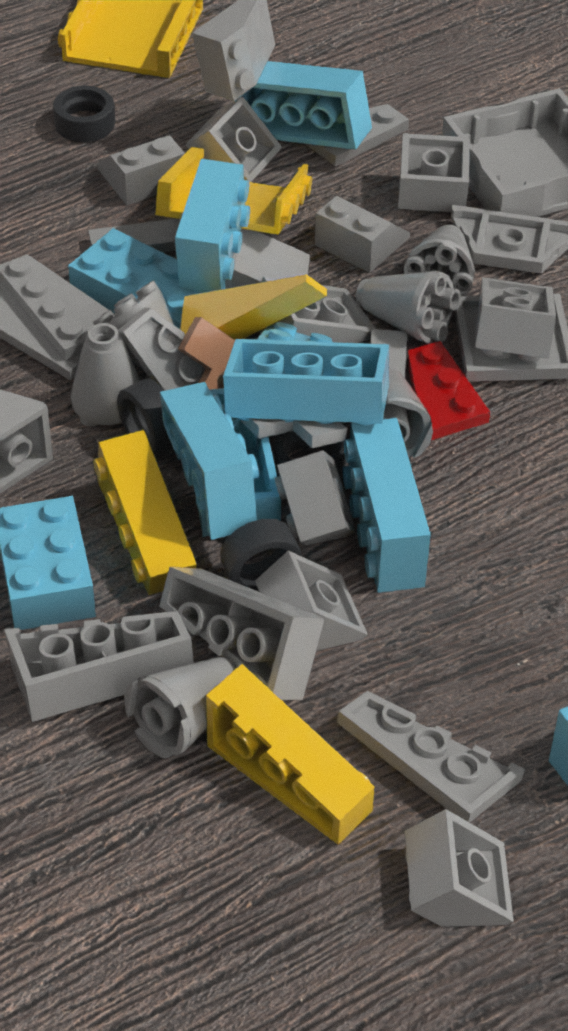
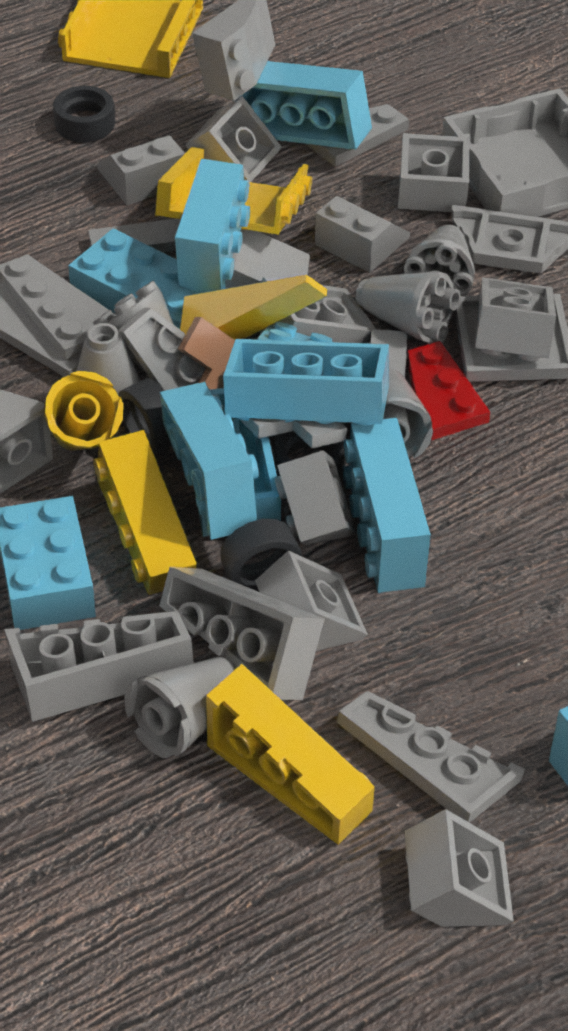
none -> yellow cone [44,371,123,451]

